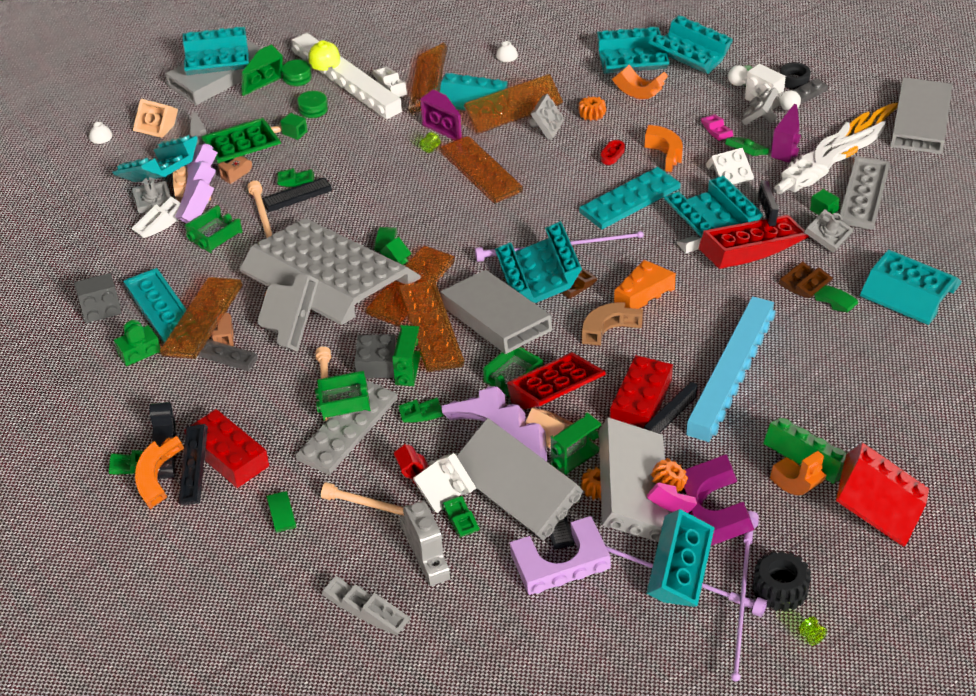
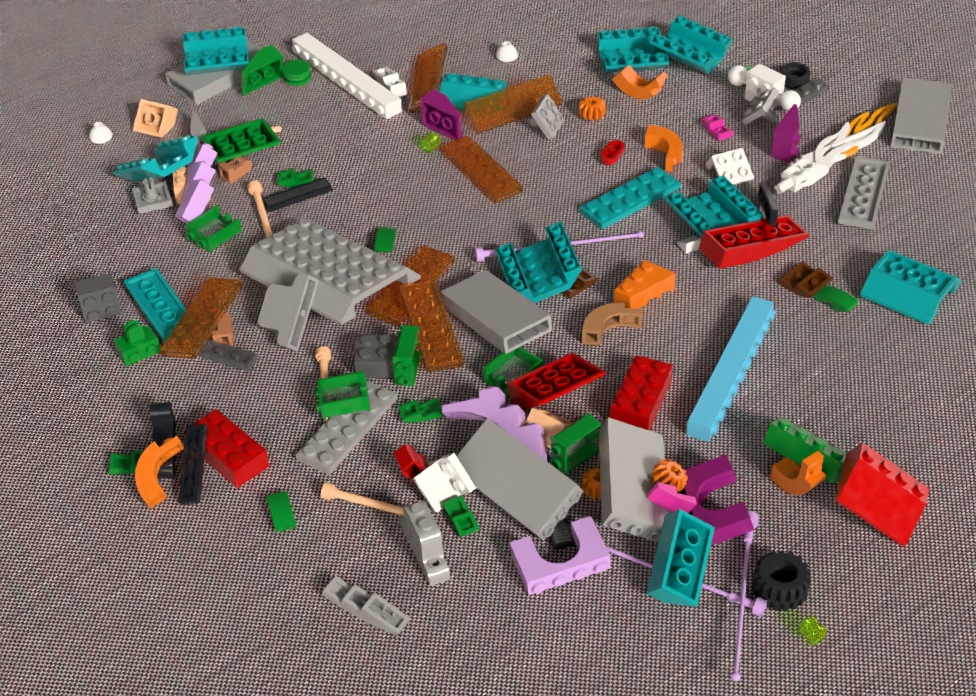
white slope [131,197,181,238] -> none
green brick [280,113,308,140] -> none
green head [297,91,328,118] -> none
neon yellow cylinder [308,40,340,71] -> none
green brick [380,237,412,265] -> none
tile [644,381,697,434] -> none
green plate [725,137,770,156] -> none
light grey plate [805,210,854,253] -> none
green brick [810,189,840,215] -> none

